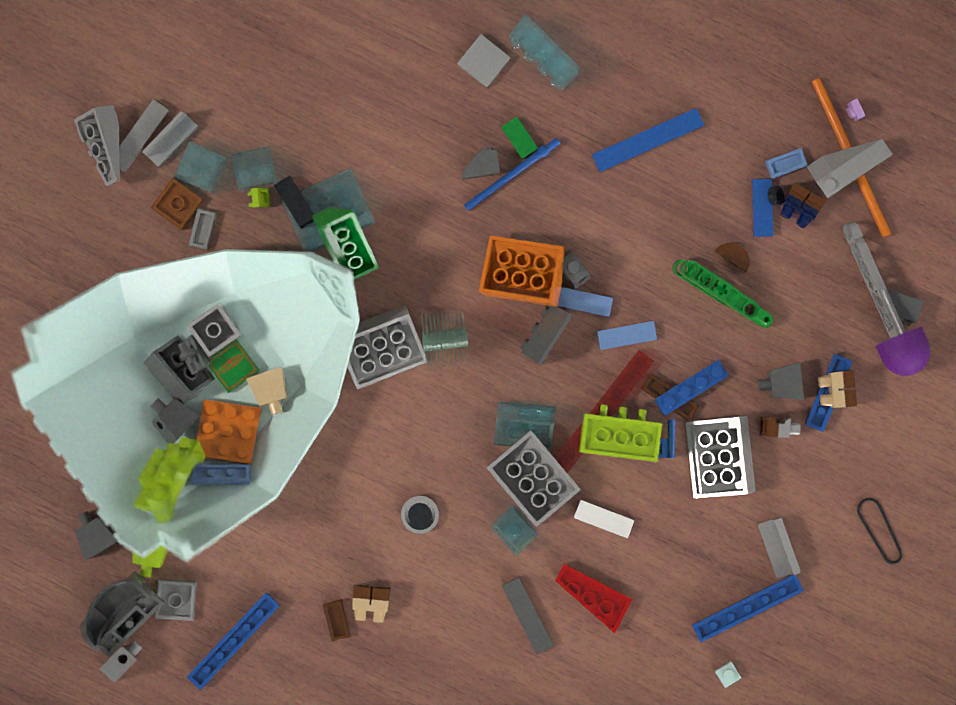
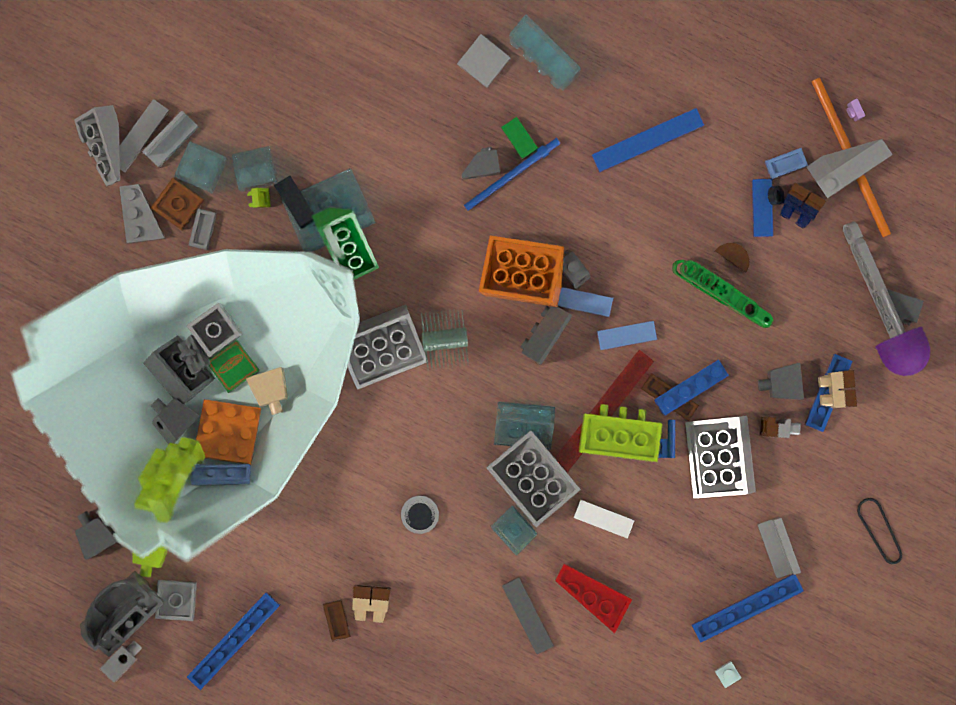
none -> light grey wing [119,184,166,244]

